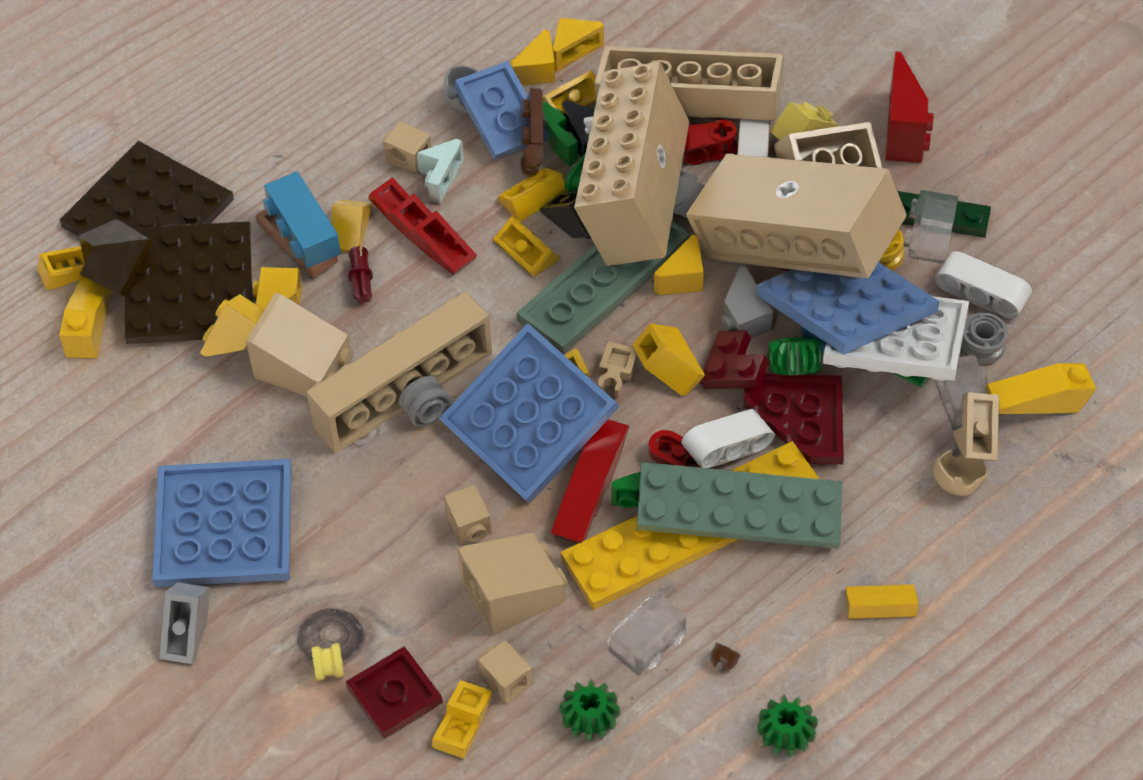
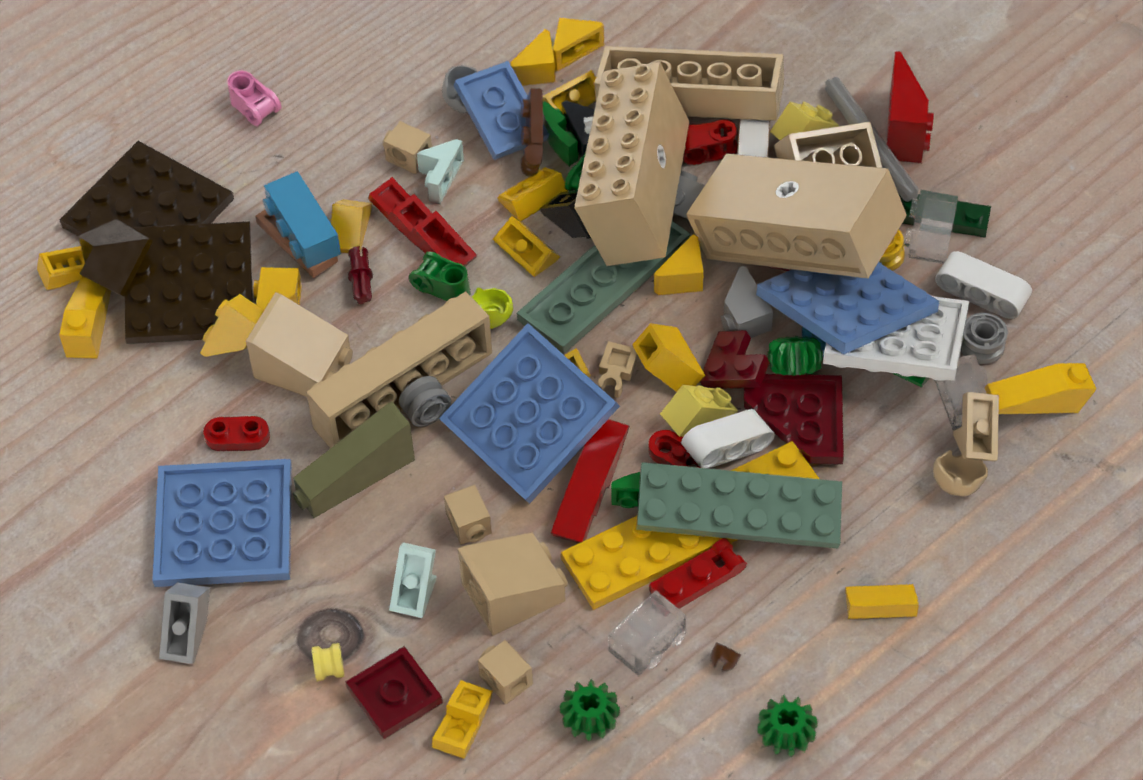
none -> red plate [203,416,270,451]
none -> bright pink piece [227,70,282,126]
none -> olive slope [293,401,415,518]
none -> light aqua slope [389,542,437,618]
none -> green piece [408,251,471,301]
none -> neon yellow hair [472,287,513,329]
none -> red plate [649,538,747,615]
none -> light yellow slope [660,385,738,437]
none -> light grey axle [825,77,919,202]

